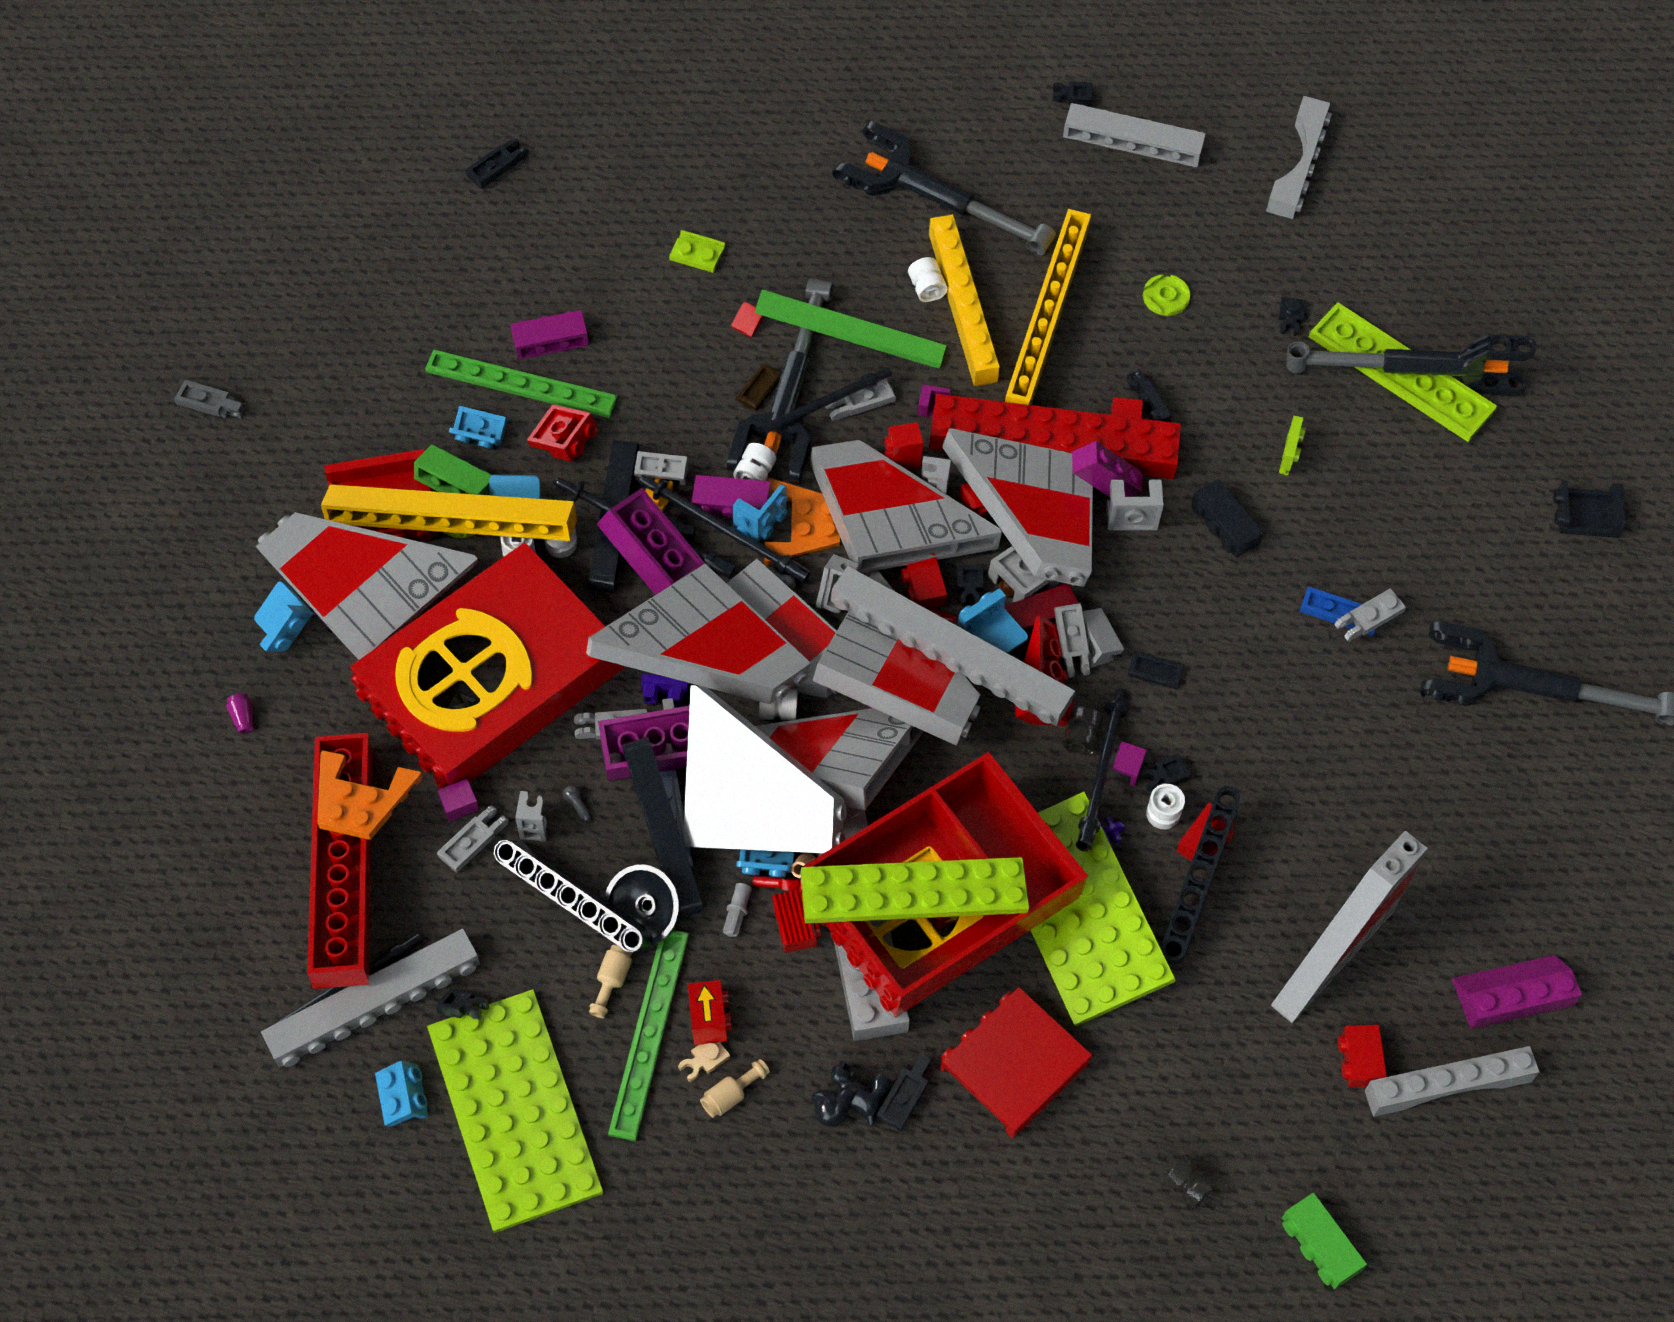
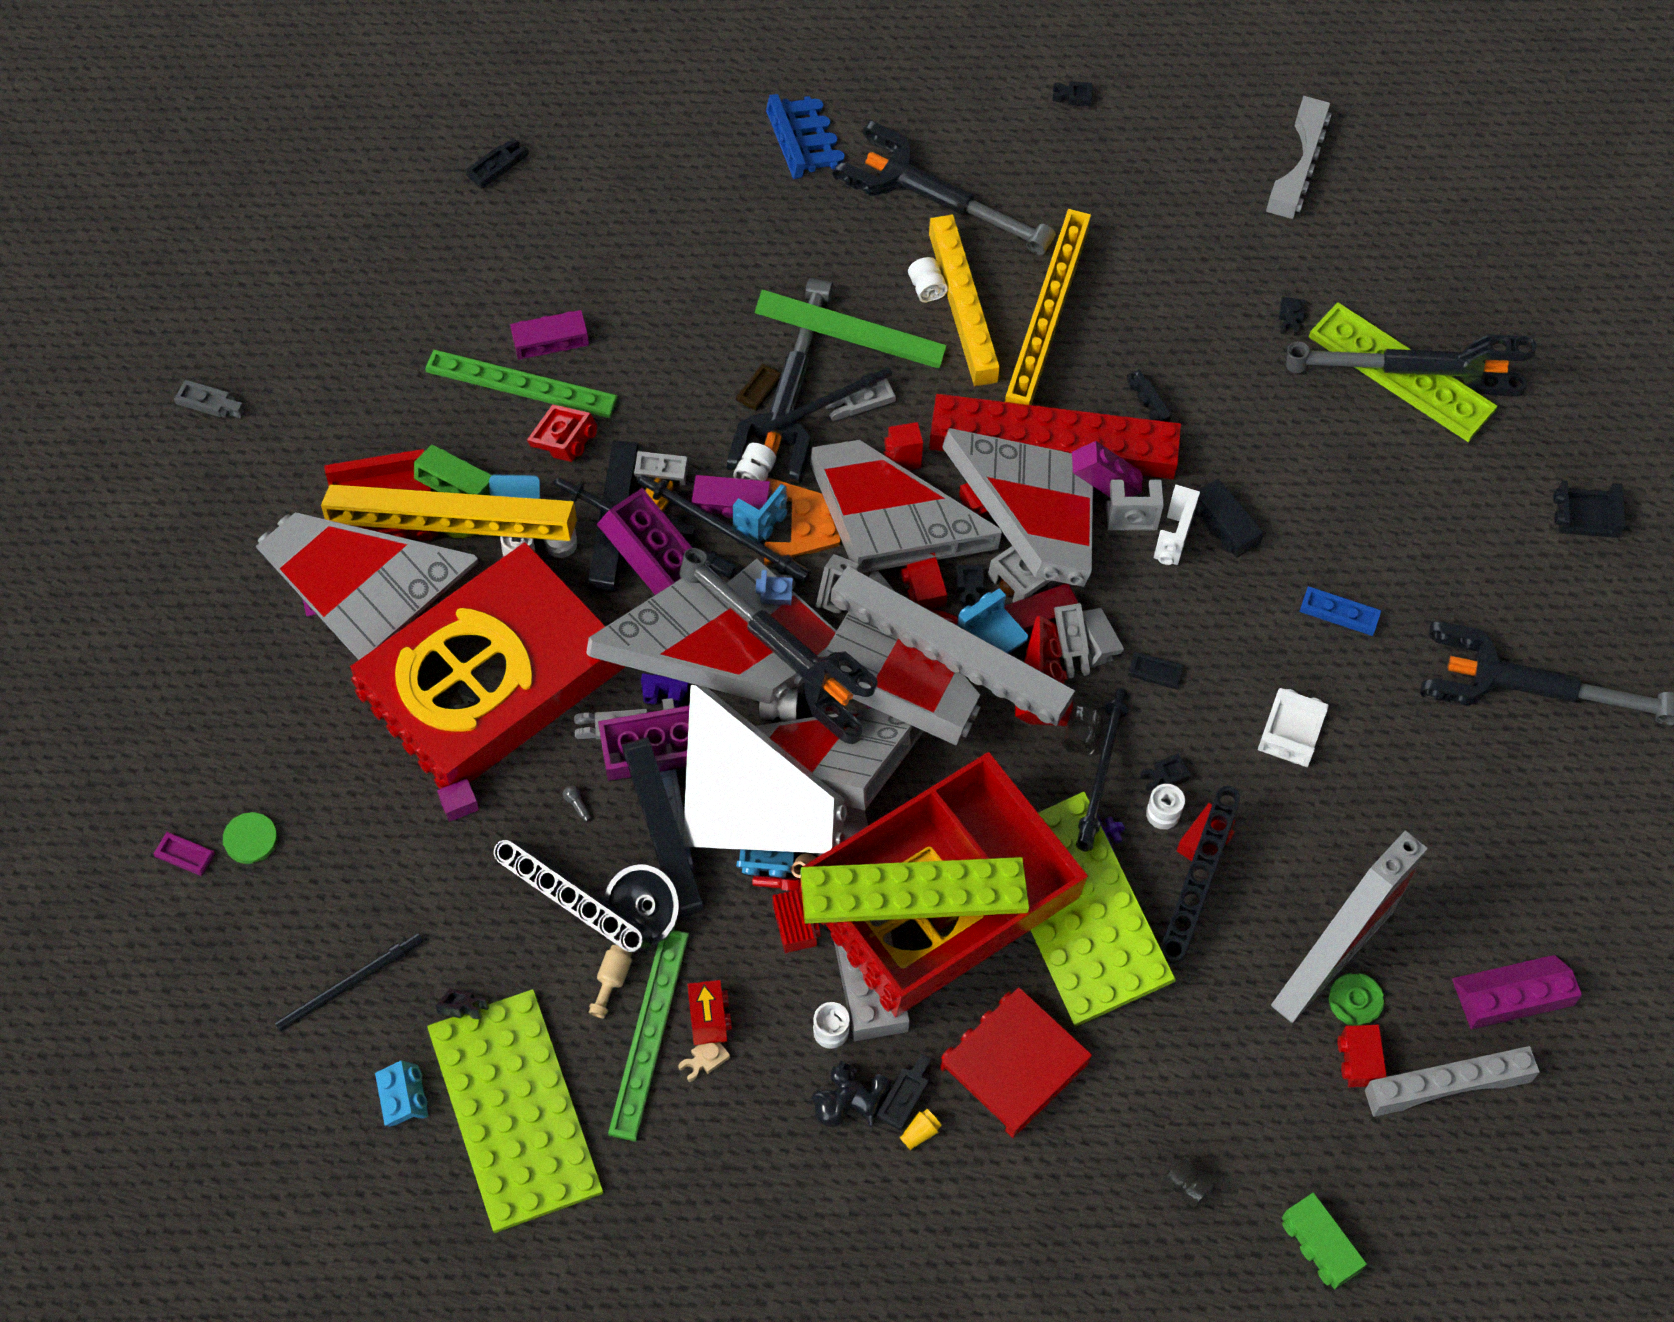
magenta cone [226,693,254,734] -> none
dark azure bracket [254,581,313,652] -> none
light grey brick [261,929,480,1068] -> none
red brick [307,733,373,989] -> none
orange wing [317,750,422,840] -> none
light grey hinge [437,806,509,873] -> none
dark azure bracket [449,406,508,449] -> none
light grey hinge [515,791,547,842] -> none
lime plate [669,230,726,273] -> none
tan piece [700,1059,770,1118] -> none
light grey axle [723,883,752,937] -> none
slope [731,302,764,337] -> none
magenta panel [917,385,951,418] -> none
light grey hinge [921,456,951,495] -> none
light grey brick [1063,103,1206,167] -> none
red panel [1110,397,1143,419] -> none
magenta panel [1112,741,1146,786] -> none
lime tile [1143,274,1190,316] -> none
lime plate [1279,416,1306,476] -> none
light grey hinge [1335,588,1406,642] -> none
none -> magenta tile [153,832,215,876]
none -> bright green tile [223,812,278,864]
none -> black piece [680,548,878,744]
none -> medium blue bracket [756,570,793,605]
none -> blue fence [766,94,844,179]
none -> white wheel [813,1002,850,1049]
none -> yellow cone [899,1109,942,1150]
none -> white panel [1154,485,1200,565]
none -> white panel [1258,688,1329,767]
none -> bright green tile [1329,973,1384,1026]

